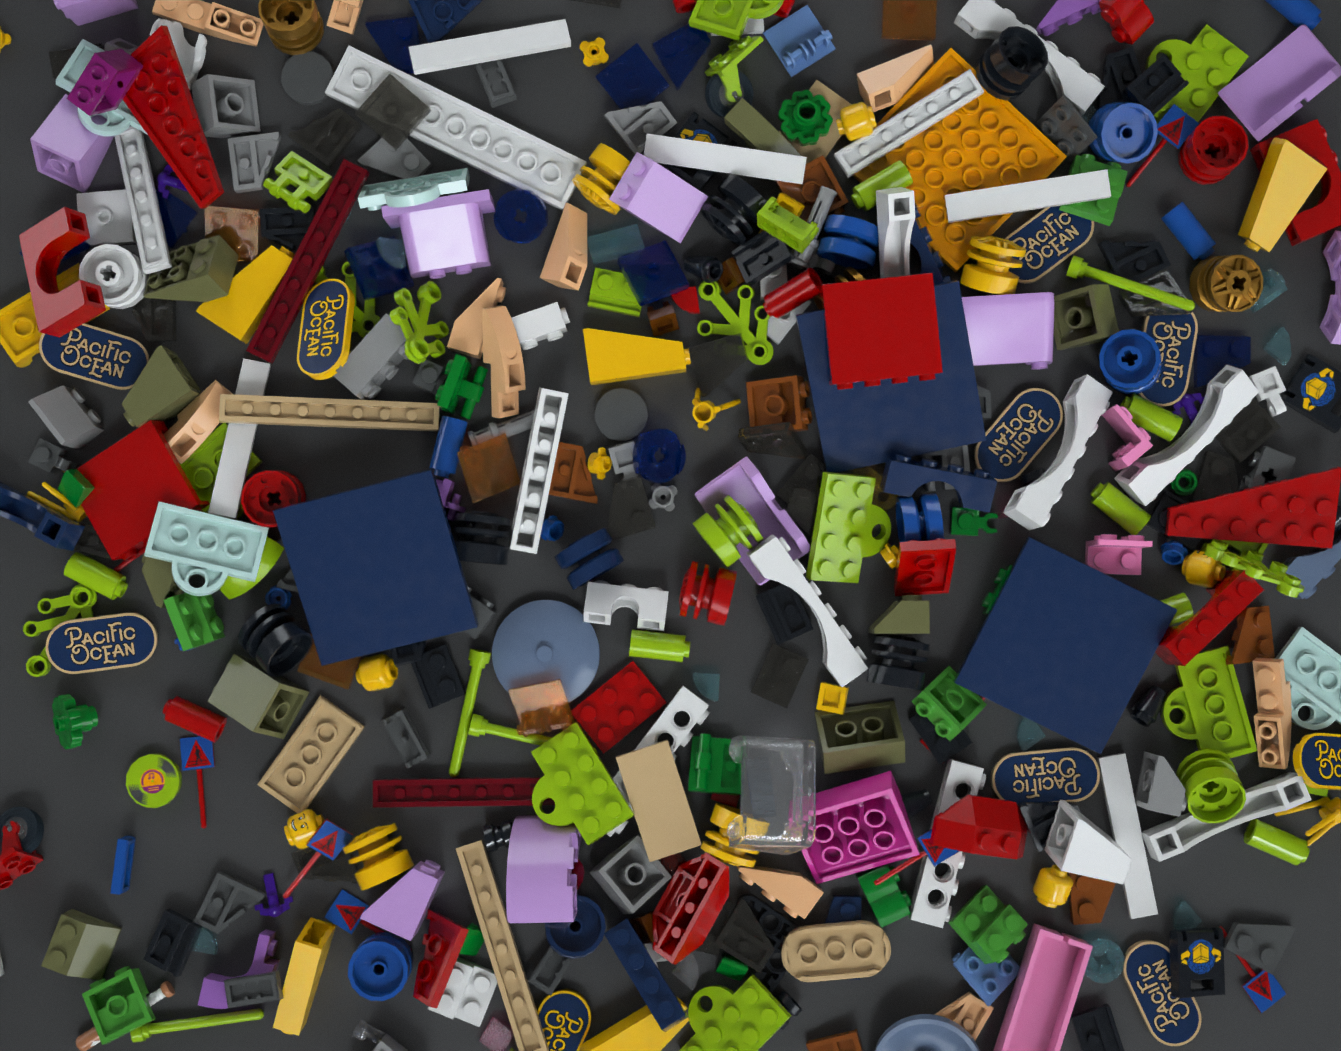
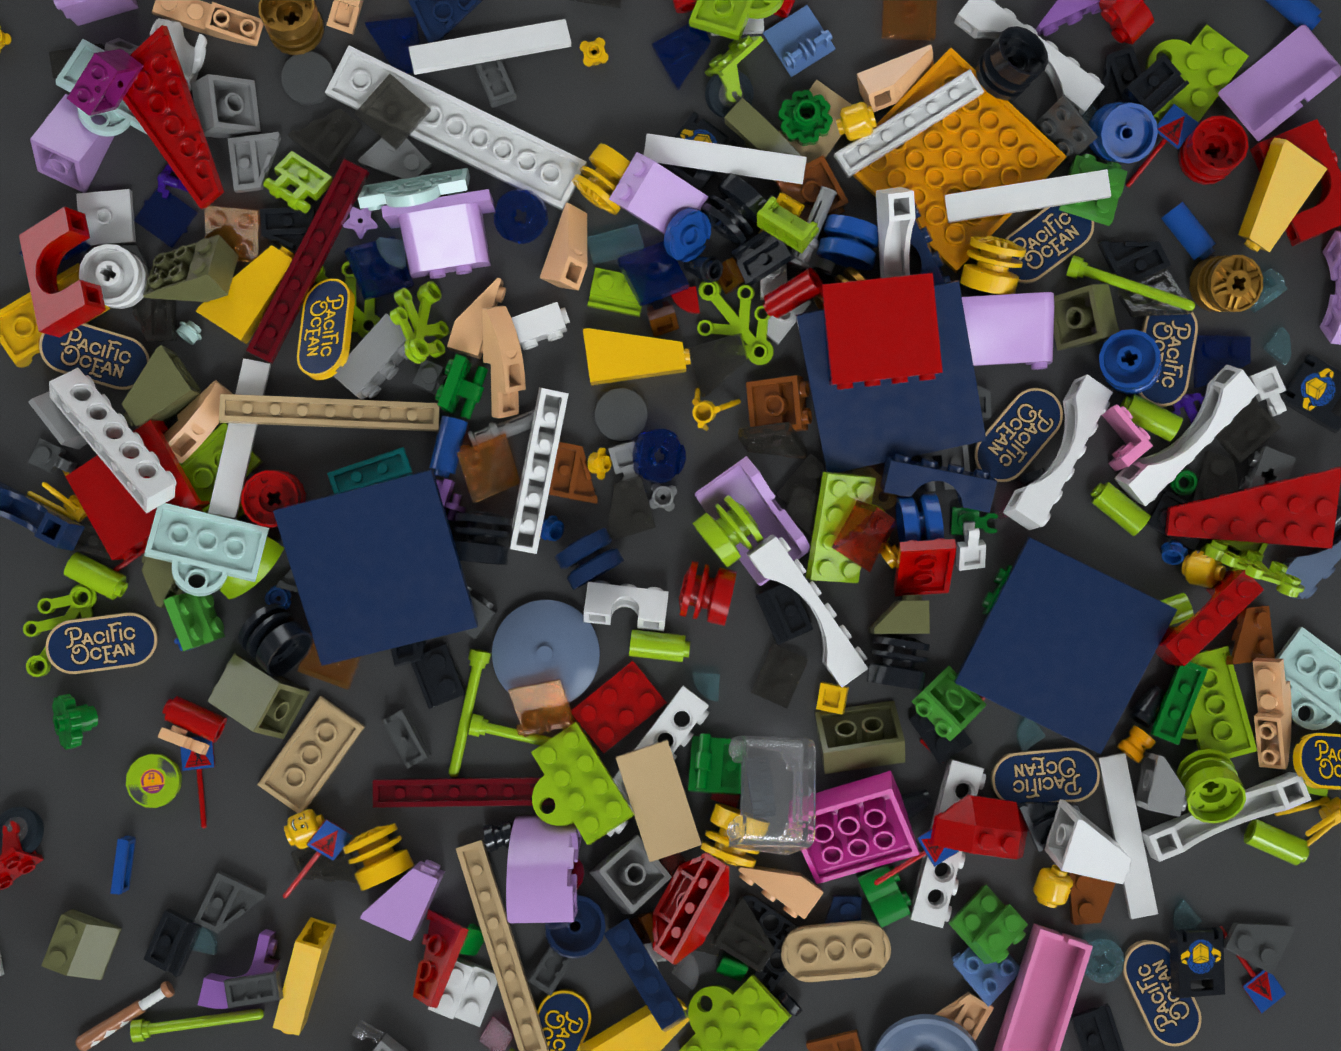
green slope [58,469,95,508] -> none
bright green plate [82,966,155,1045] -> none
white tile [114,126,172,275] -> none
dark purple piece [254,873,294,917] -> none
piece [324,889,412,951] -> none
blue wheel [348,932,414,1001] -> none
yellow head [355,654,398,692] -> none
clear blue plate [595,43,670,110] -> none
light grey wing [603,101,677,156] -> none
lime brick [851,160,913,211] -> none
bright pink bracket [1085,534,1153,575] -> none
none -> white brick [49,368,177,513]
none -> light nougat plate [158,725,210,755]
none -> light aqua plate [176,320,202,345]
none -> teal tile [327,447,413,494]
none -> lavender plate [343,207,378,239]
none -> blue tile [664,208,711,262]
none -> clear red slope [831,500,896,572]
none -> white plate [956,521,986,571]
none -> light orange wheel [1117,725,1156,763]
none -> green plate [1150,662,1208,745]

